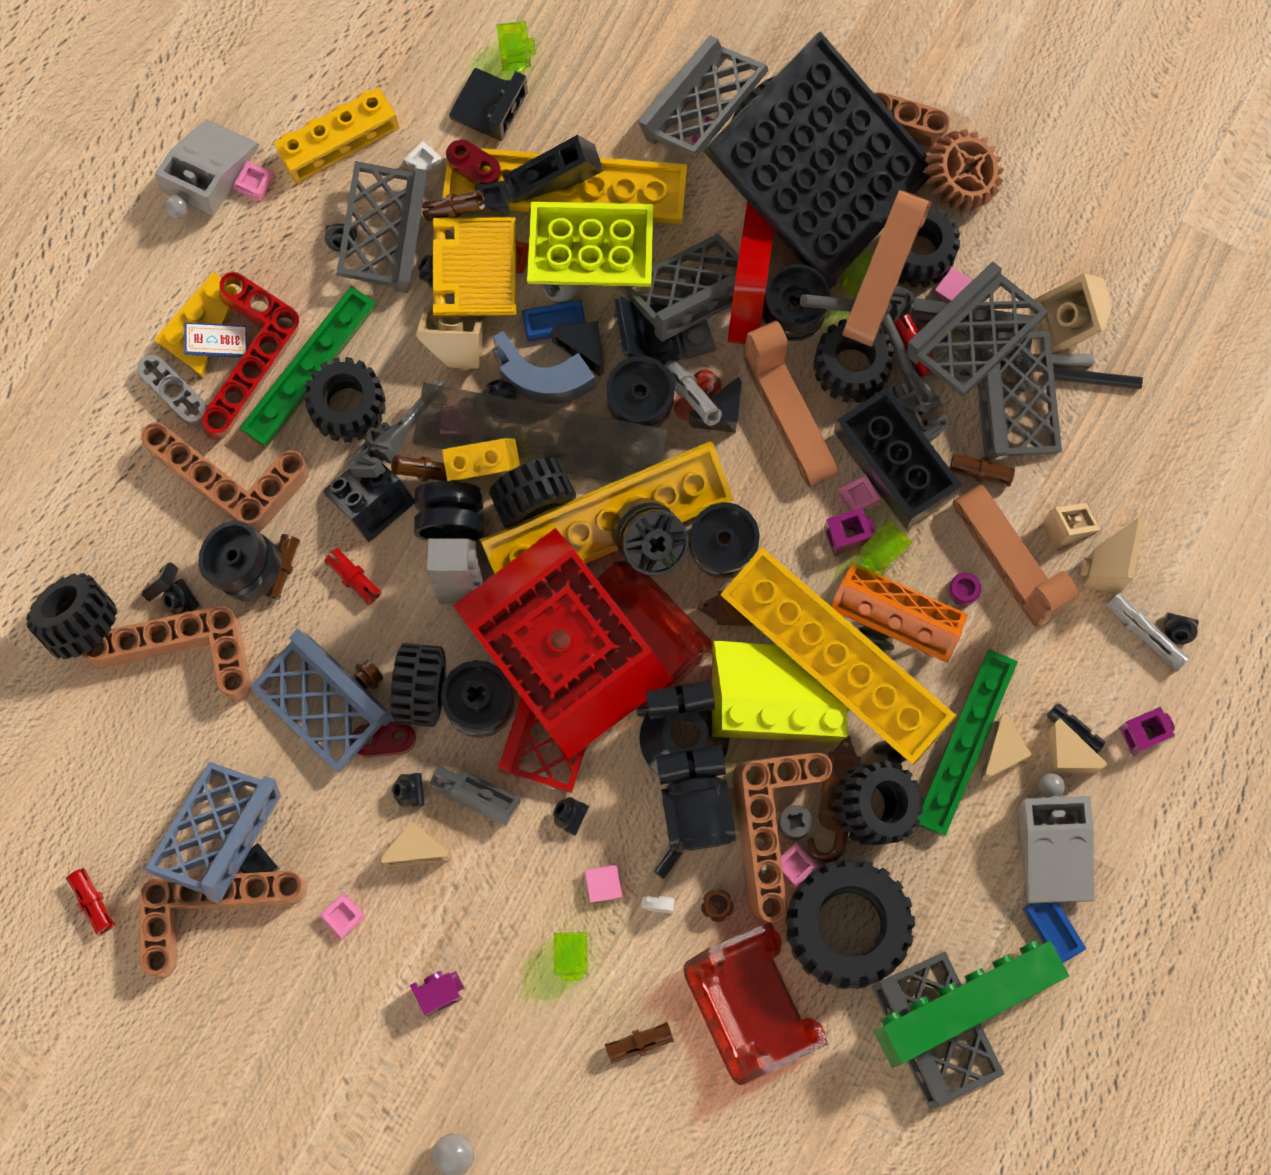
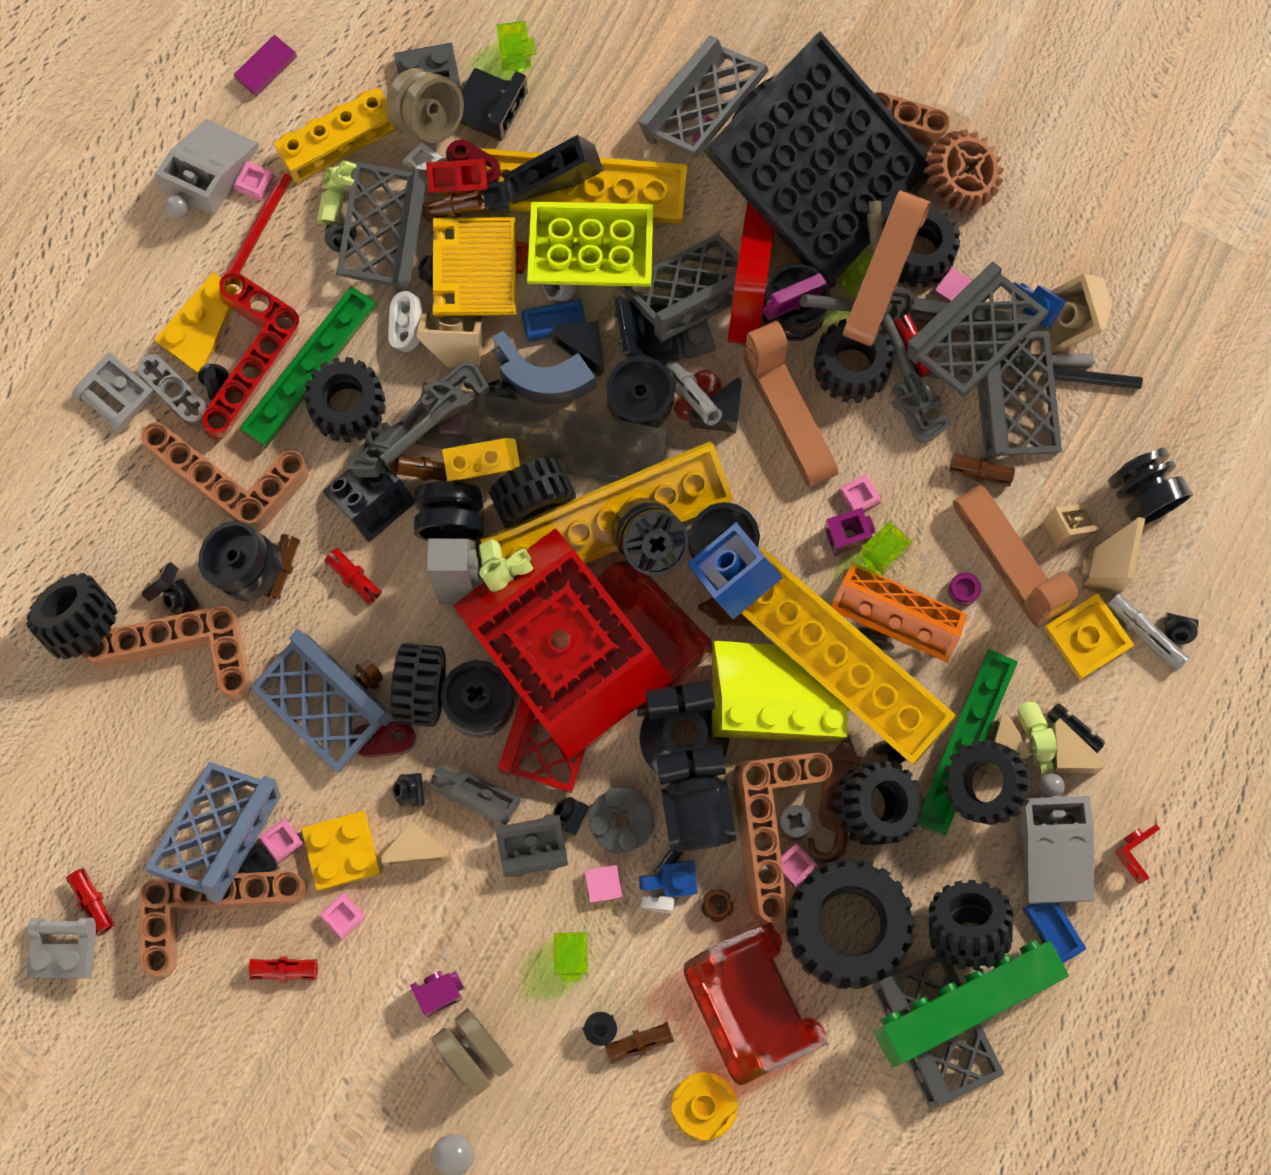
white tile [183,323,247,358] -> none
black brick [834,387,962,530] -> none
magenta brick [1119,707,1175,756] -> none
none -> light grey plate [27,917,96,979]
none -> light grey plate [72,352,156,433]
none -> black plate [198,364,229,400]
none -> red bar [226,172,292,274]
none -> magenta tile [233,34,297,97]
none -> red pin [249,956,318,983]
none -> bright pink tile [258,818,305,864]
none -> yellow plate [301,810,381,892]
none -> yellowish green bar [317,160,357,226]
none -> dark grey piece [379,362,489,466]
none -> dark tan wheel [386,68,464,143]
none -> white plate [388,291,422,353]
none -> dark grey plate [394,42,462,91]
none -> red slope [426,159,488,193]
none -> dark tan wheel [431,1008,514,1096]
none -> yellowish green bar [479,539,533,592]
none -> dark grey bracket [495,815,568,877]
none -> black plate [582,1011,618,1046]
none -> dark grey plate [589,788,654,854]
none -> blue plate [638,861,698,897]
none -> yellow tile [671,1072,738,1141]
none -> blue slope [687,522,782,619]
none -> magenta tile [762,273,827,321]
none -> dark tan animal [867,201,884,256]
none -> black tyre [928,880,1013,970]
none -> black tyre [942,740,1033,825]
none -> blue plate [1008,282,1066,328]
none -> yellowish green bar [1018,702,1057,778]
none -> yellow plate [1043,593,1134,681]
none -> black wheel [1108,447,1194,525]
none -> red bracket [1115,824,1160,884]

